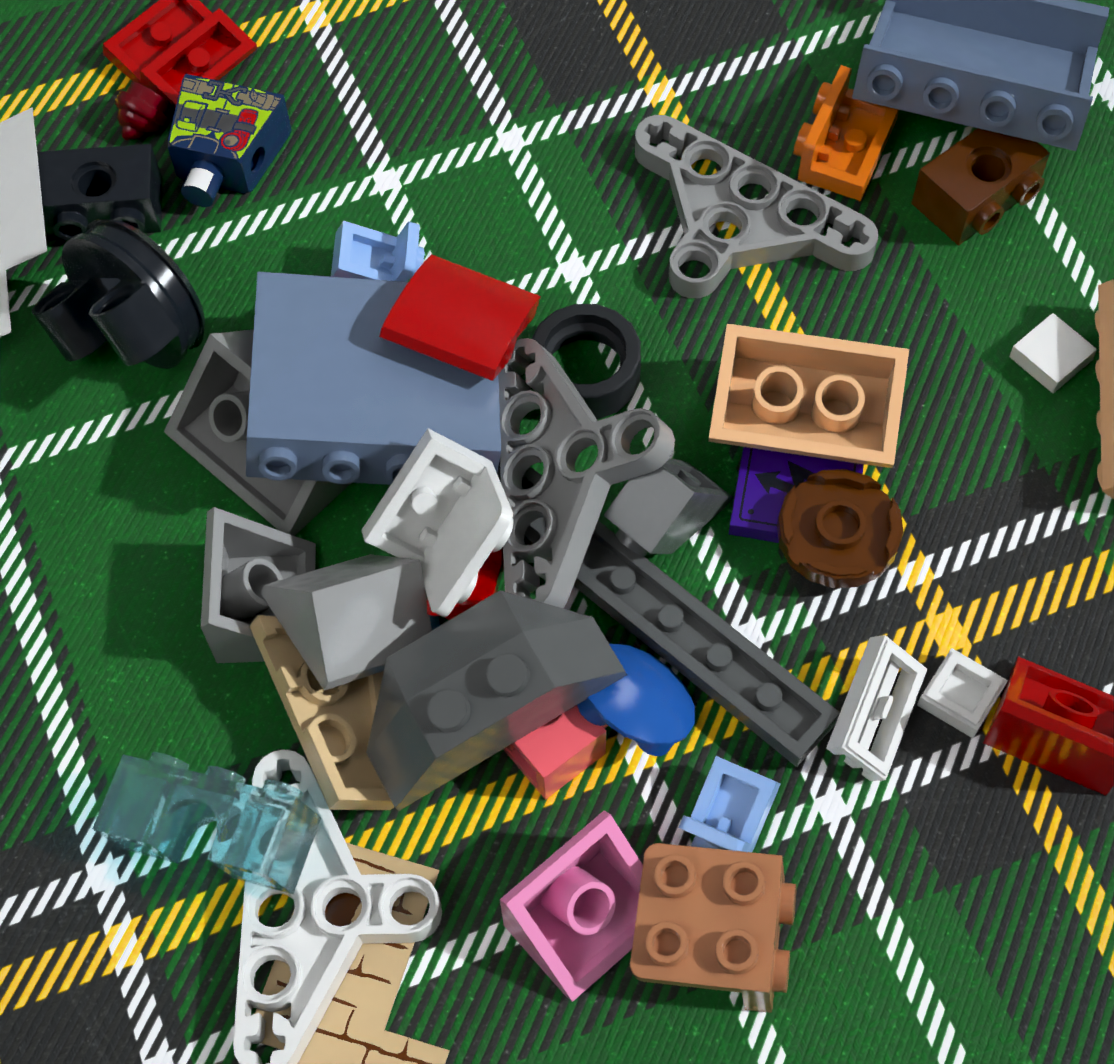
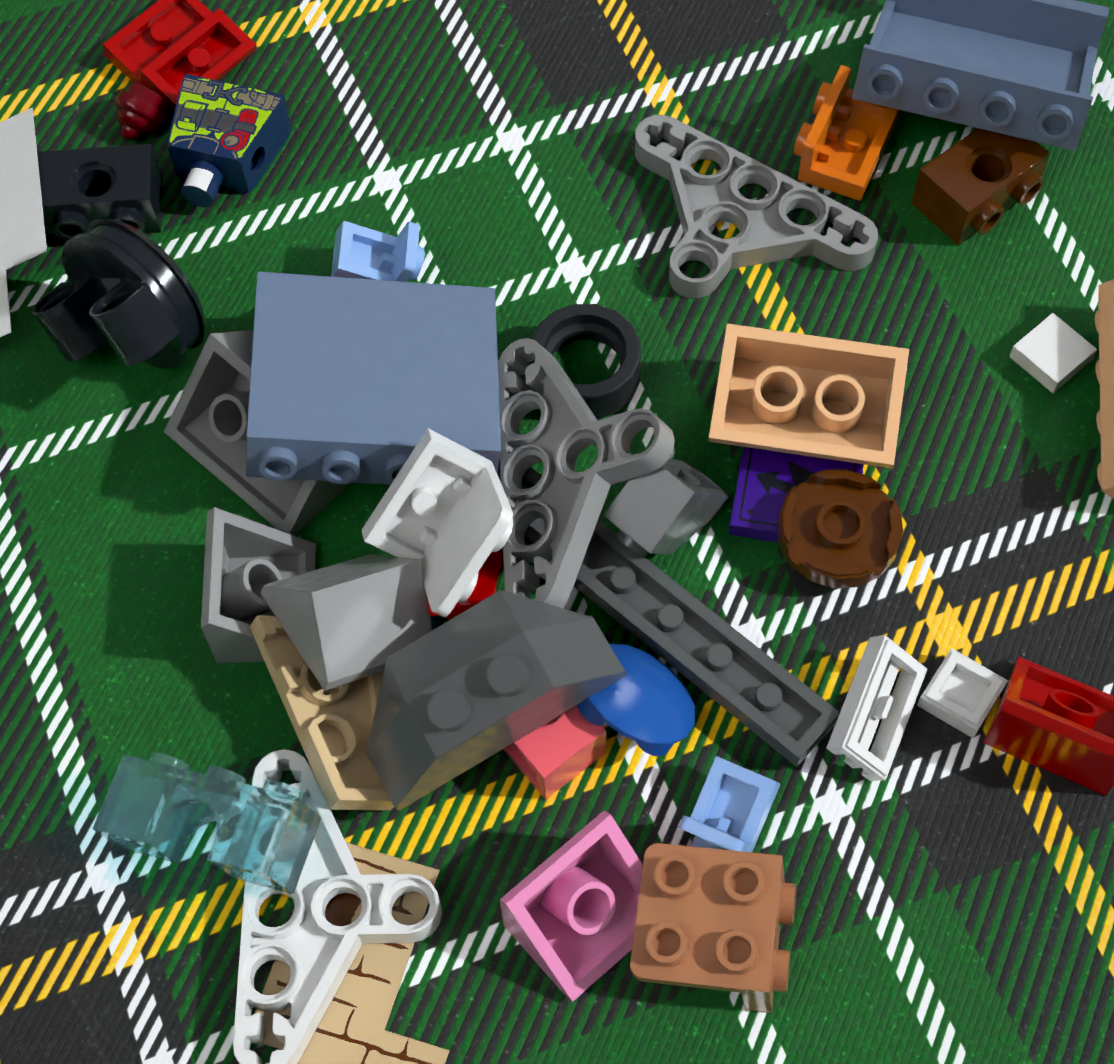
red slope [379,254,541,381] -> none

